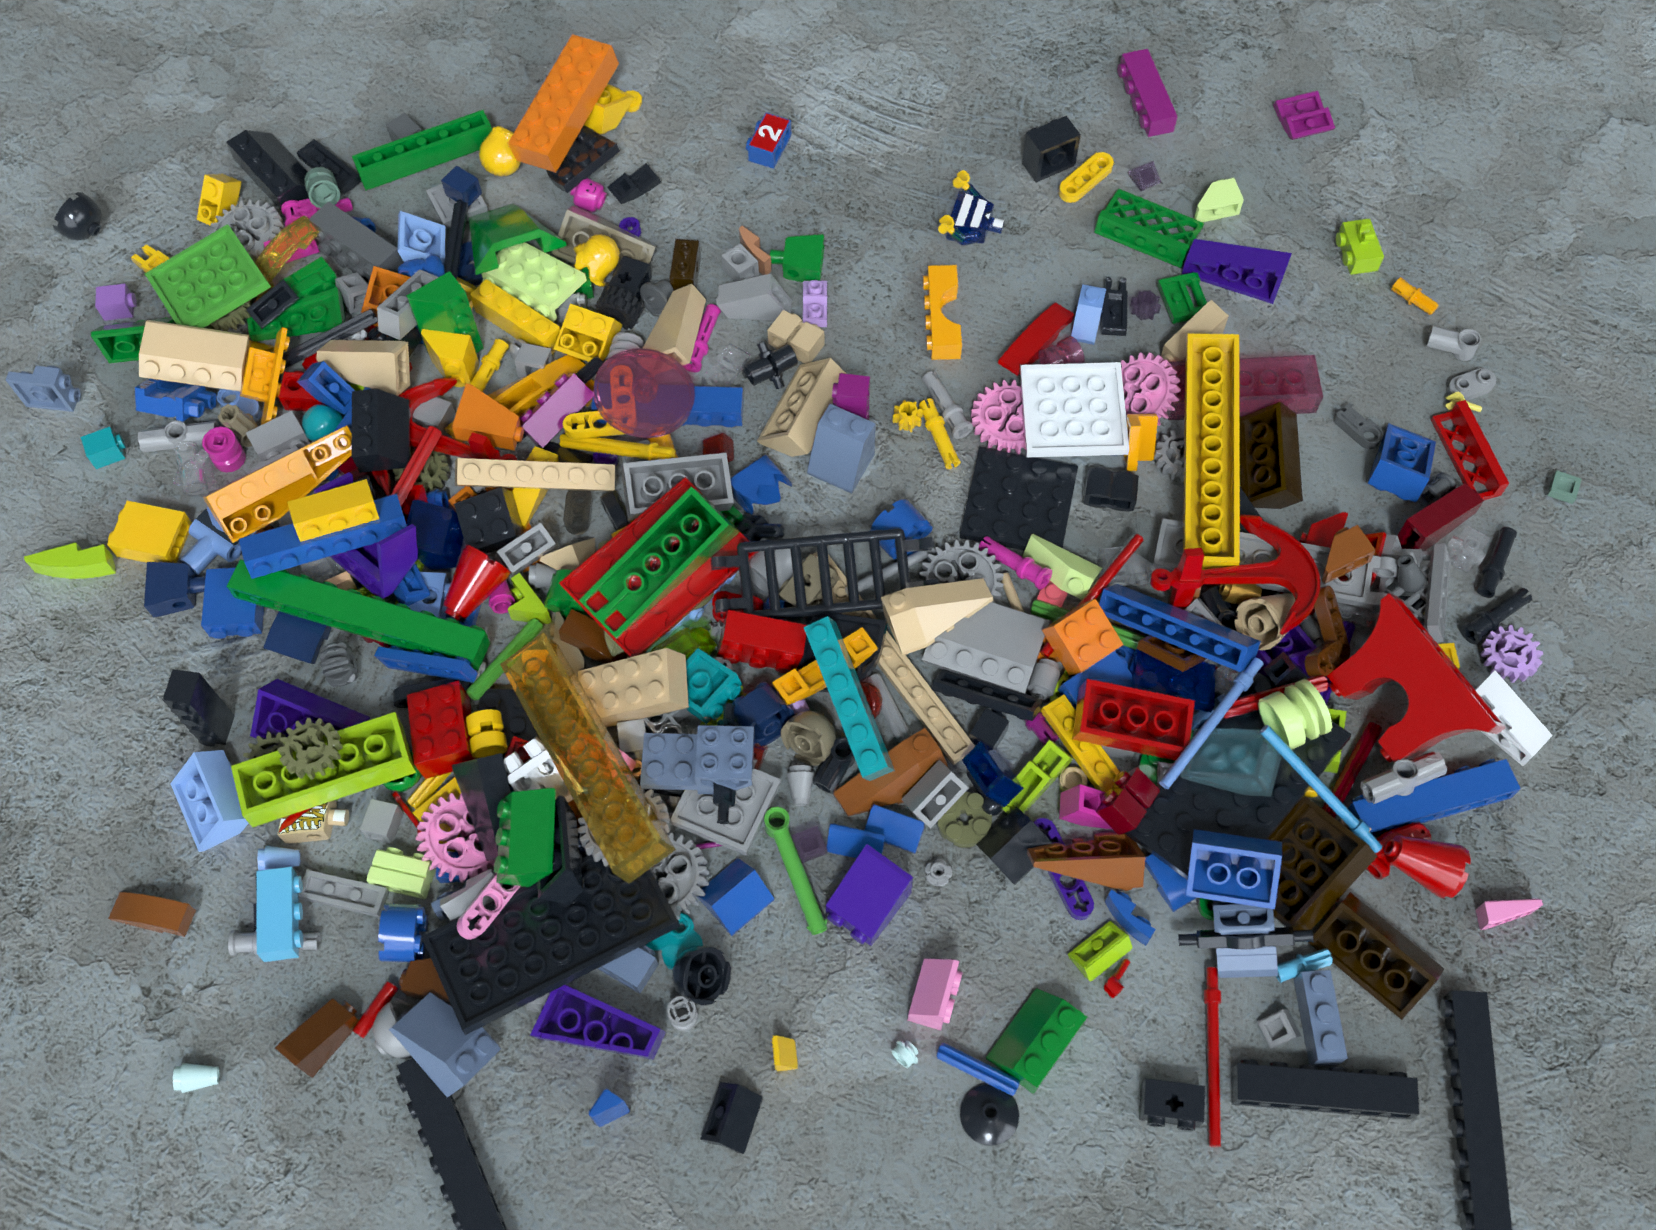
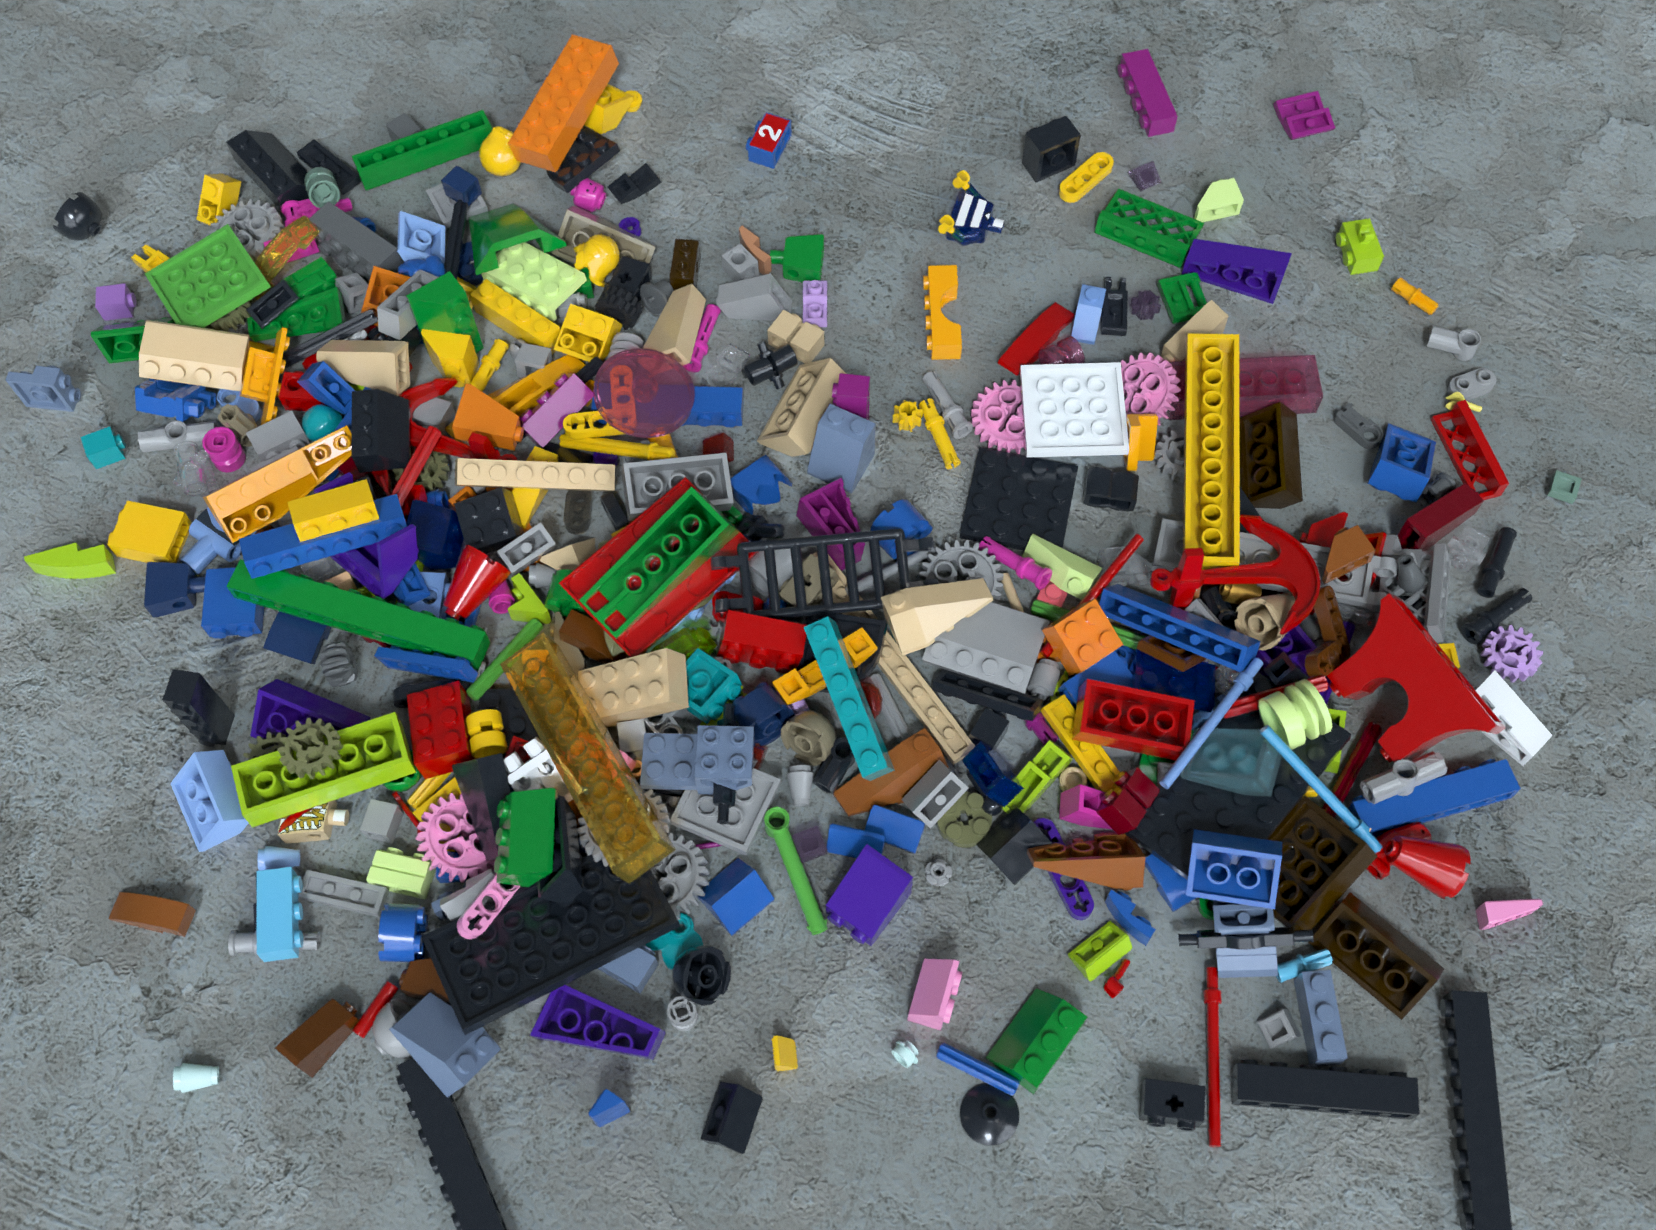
none -> magenta wedge [796,478,865,571]

